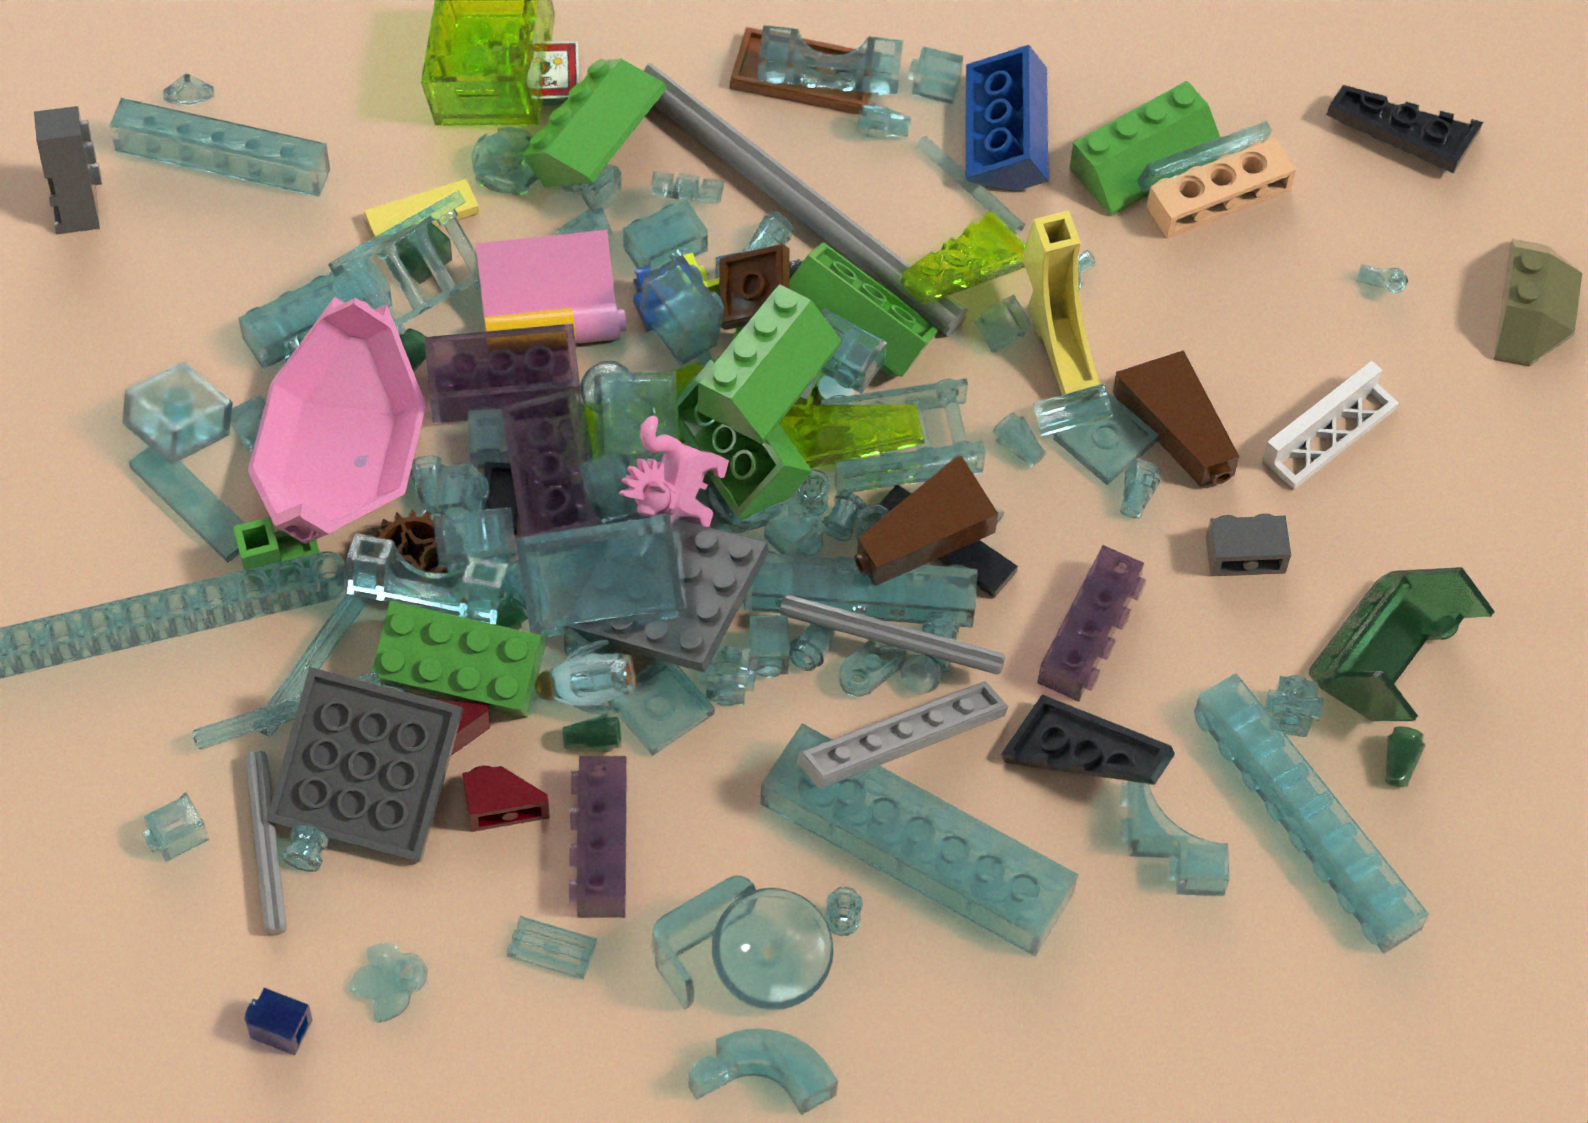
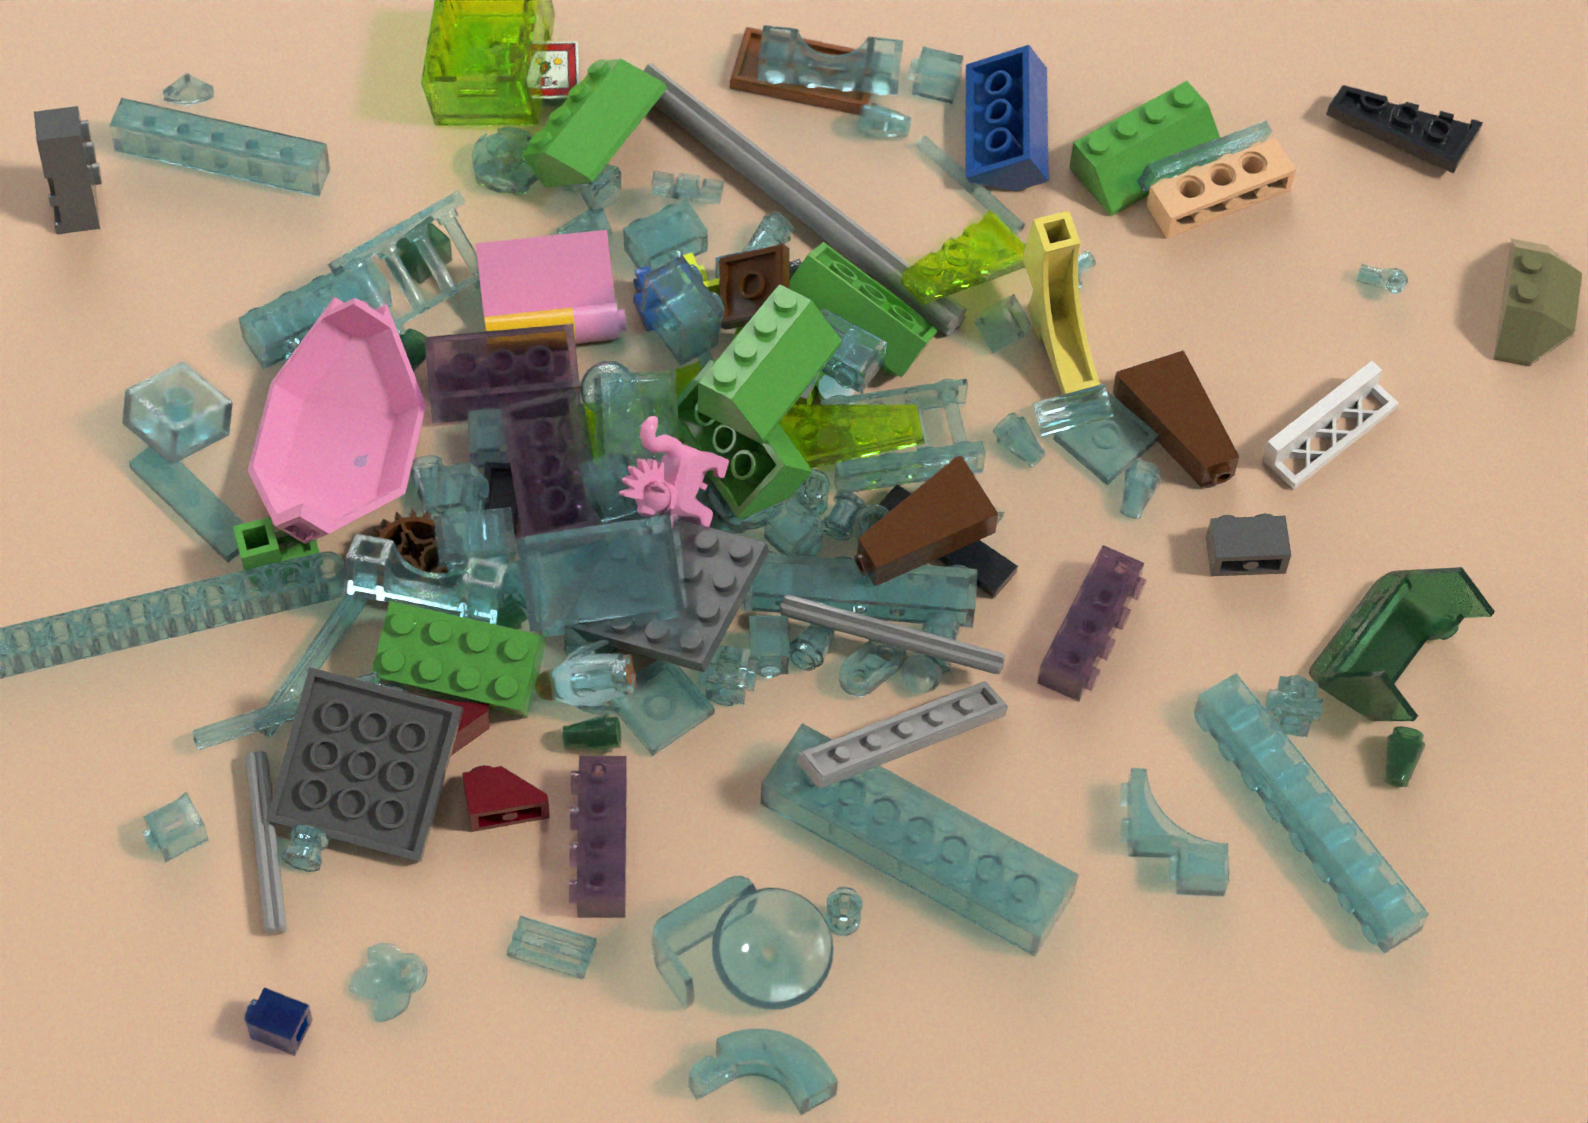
clear light blue slope [228,395,266,452] -> none
light yellow tile [364,179,479,245] -> none
black wing [1001,694,1175,785] -> none

